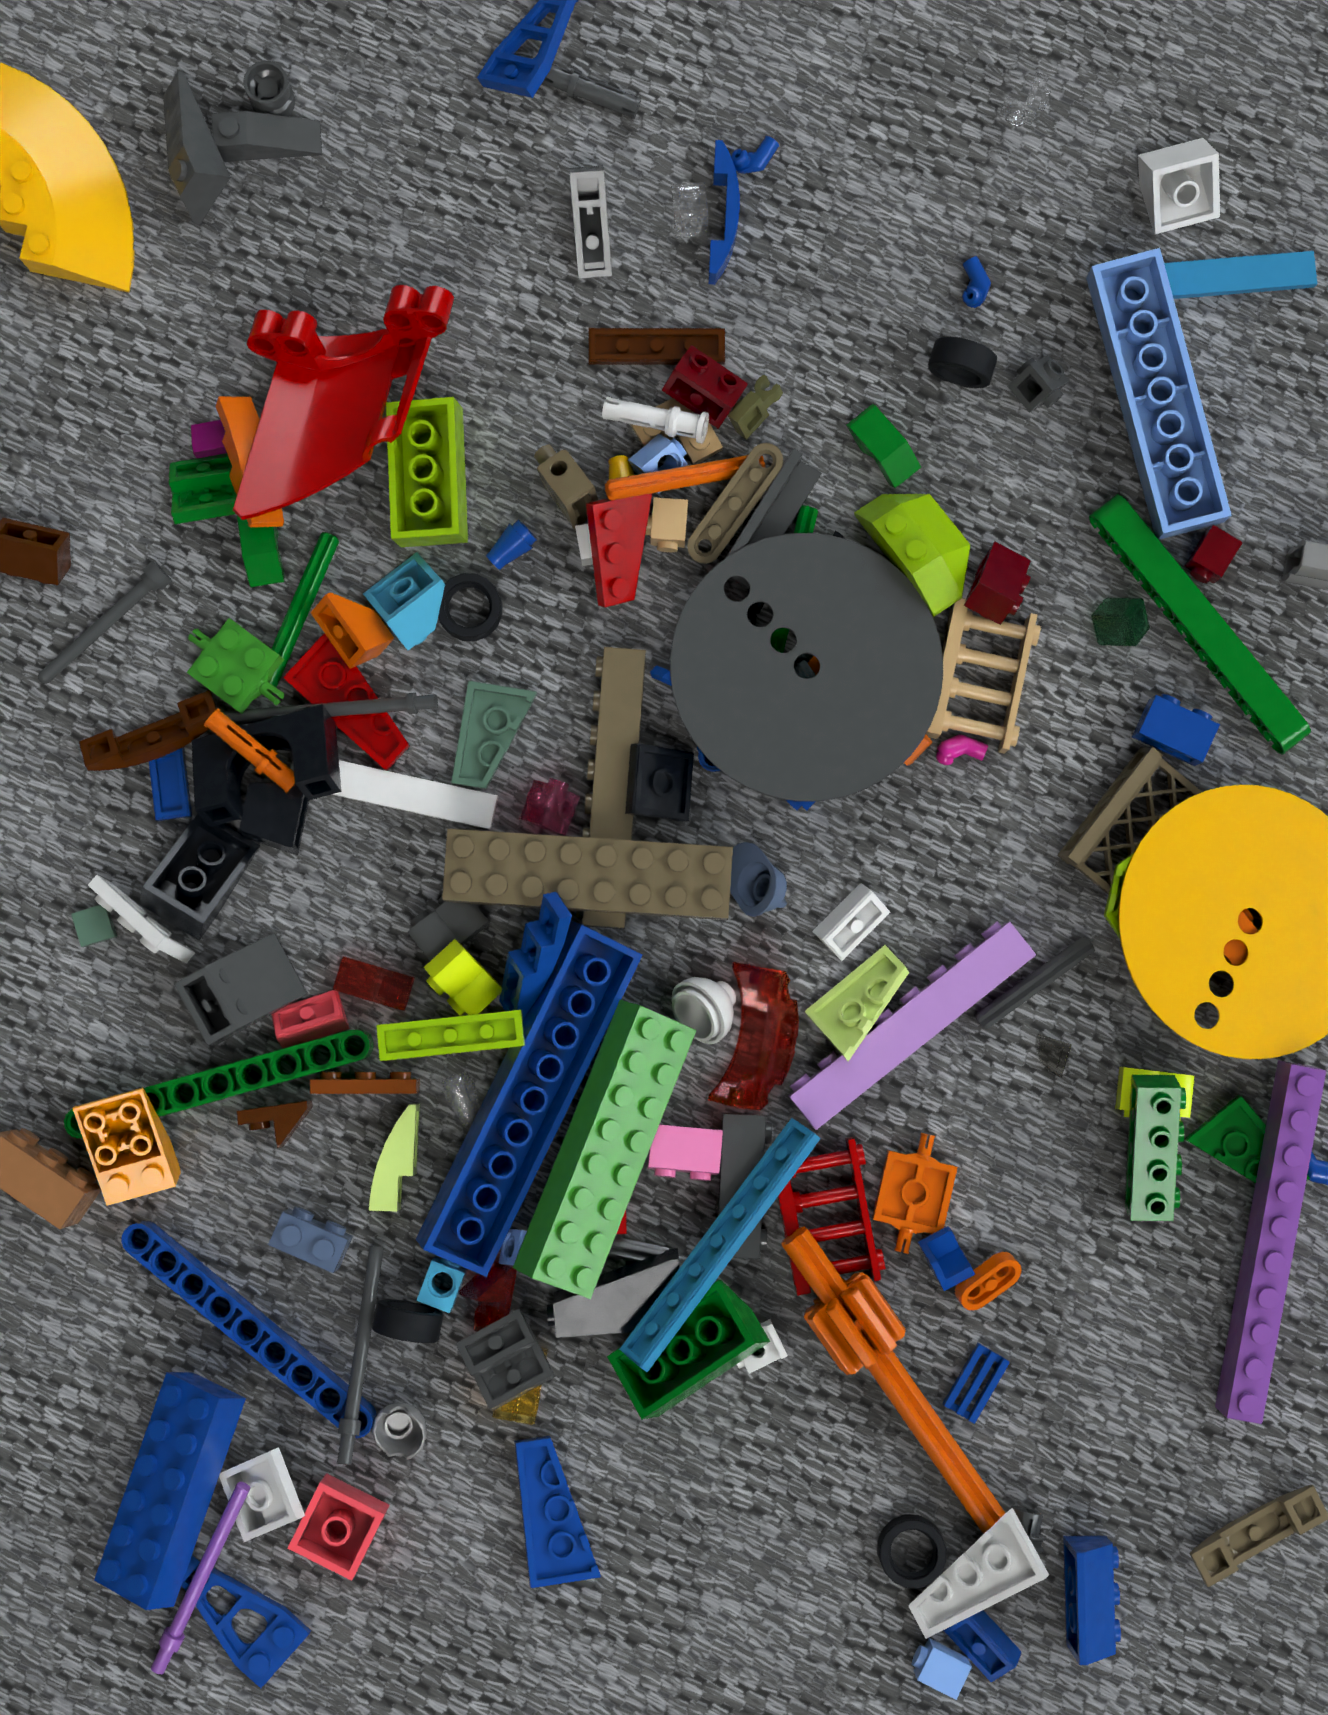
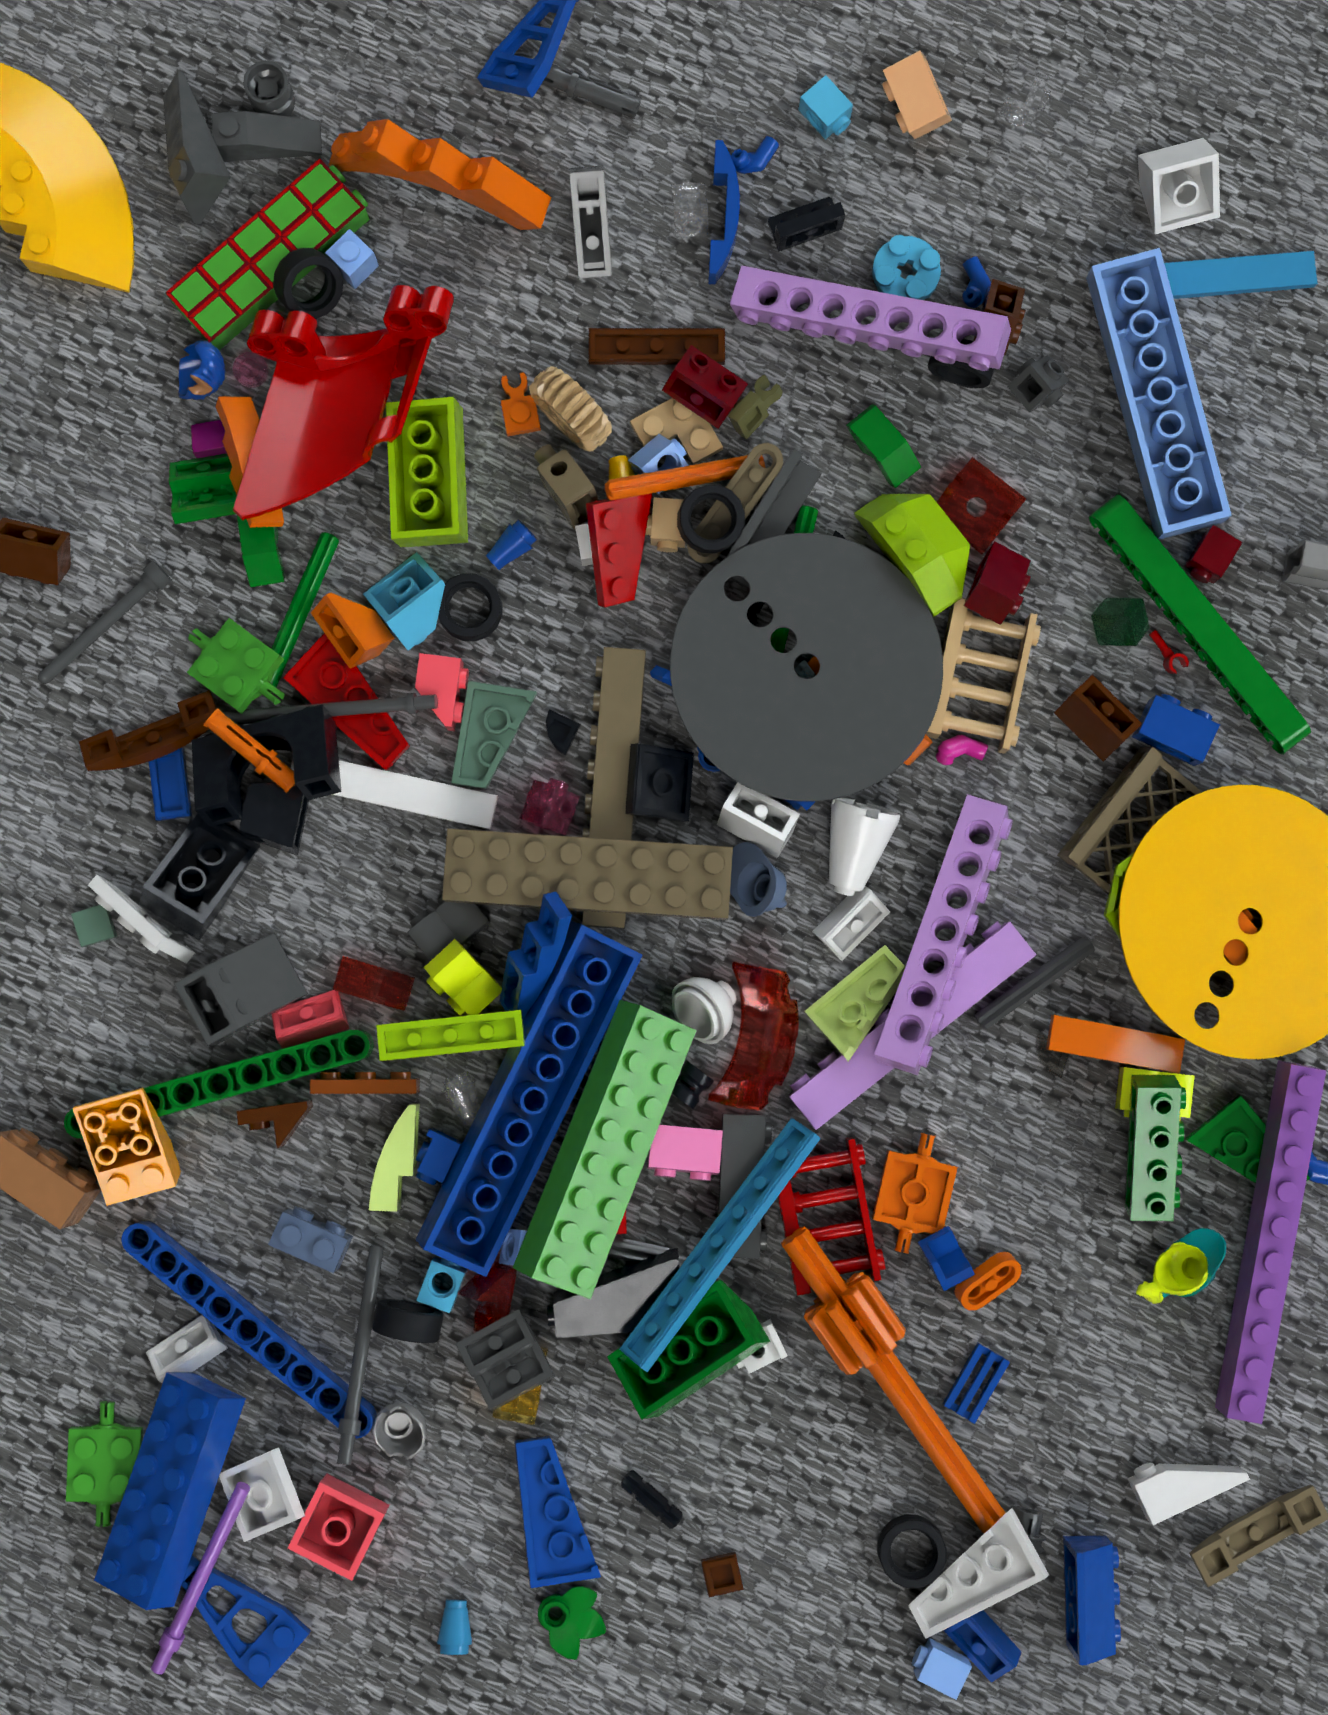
white pin [602,397,709,444] -> none
none -> bright green plate [66,1401,143,1527]
none -> white slope [146,1315,228,1383]
none -> bright green brick [165,159,370,350]
none -> blue hair [178,340,225,400]
none -> clear pink tile [233,352,269,388]
none -> black tyre [273,248,344,319]
none -> light blue brick [325,229,379,289]
none -> orange arch [328,119,552,230]
none -> coral slope [415,653,469,731]
none -> blue brick [416,1128,463,1185]
none -> dark azure cone [437,1599,472,1655]
none -> orange plate [501,372,541,437]
none -> tan gear [529,366,612,452]
none -> green plate [538,1586,606,1660]
none -> black tile [546,709,581,756]
none -> black axle [621,1470,683,1529]
none -> black wheel [672,1060,714,1109]
none -> black tyre [677,485,745,554]
none -> reddish brown tile [701,1552,744,1598]
none -> white brick [717,782,800,858]
none -> lavender brick [730,266,1011,371]
none -> black bracket [768,197,845,252]
none -> medium azure brick [798,75,853,139]
none -> white cone [829,797,900,896]
none -> medium azure plate [872,235,941,300]
none -> lavender brick [874,794,1013,1076]
none -> light nougat brick [882,51,952,139]
none -> clear red piece [937,457,1026,555]
none -> reddish brown brick [973,279,1026,355]
none -> orange slope [1046,1015,1185,1074]
none -> reddish brown brick [1054,674,1142,762]
none -> white slope [1127,1463,1250,1525]
none -> neon yellow hair [1136,1228,1227,1304]
none -> red hand [1149,630,1189,674]

